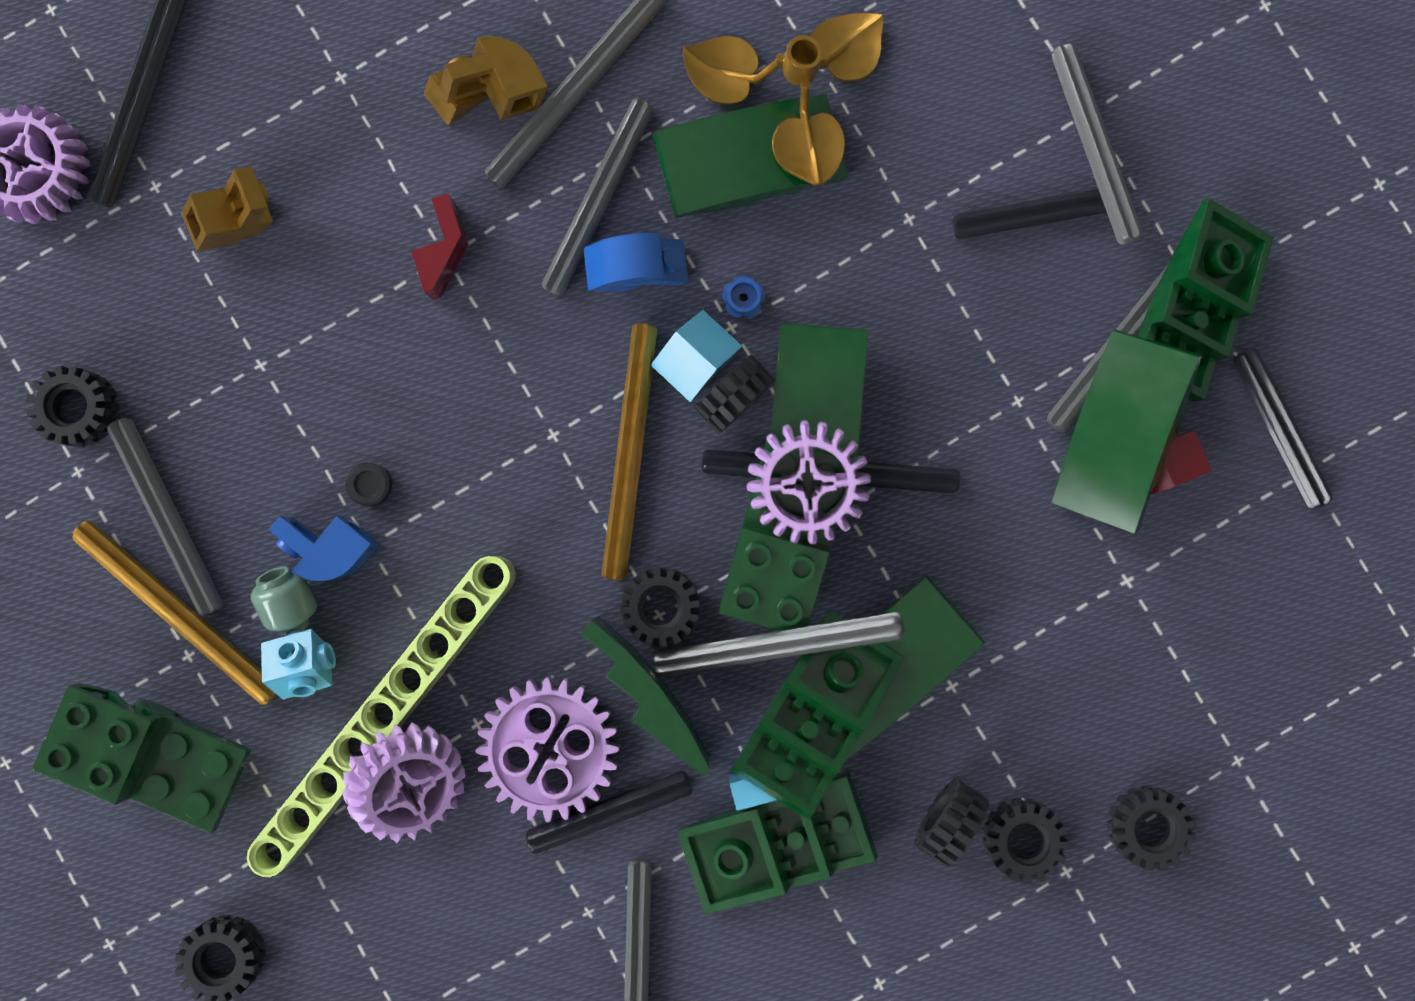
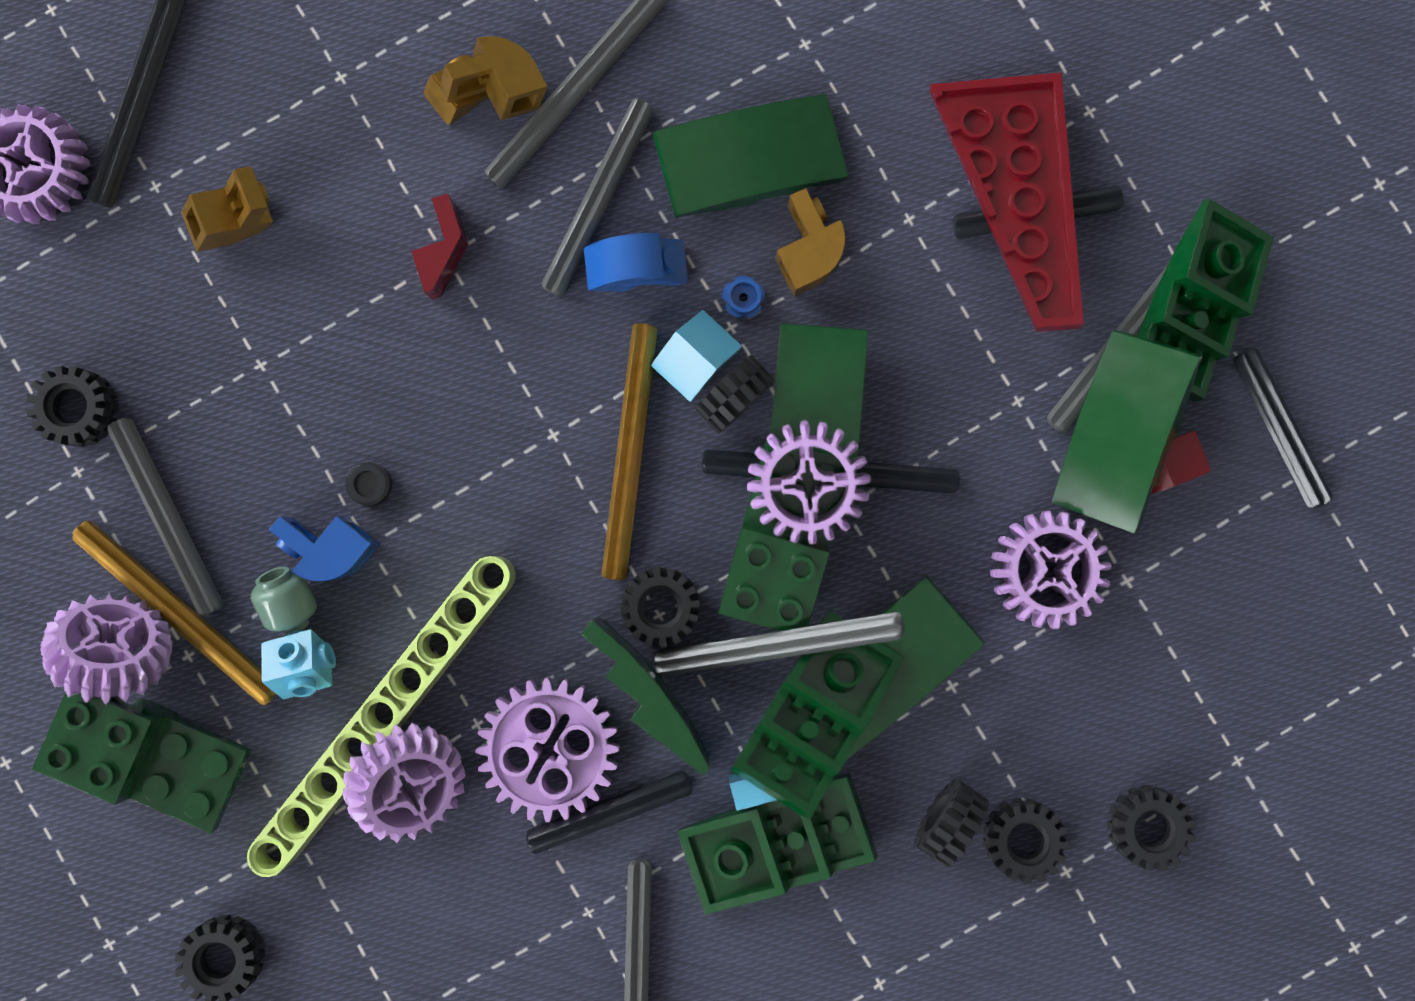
pearl gold plant [683,13,883,186] -> none
axle [1052,43,1143,245] -> none
none -> lavender gear [41,593,173,705]
none -> pearl gold brick [775,188,845,297]
none -> dark red wing [929,72,1084,332]
none -> lavender gear [990,511,1112,629]

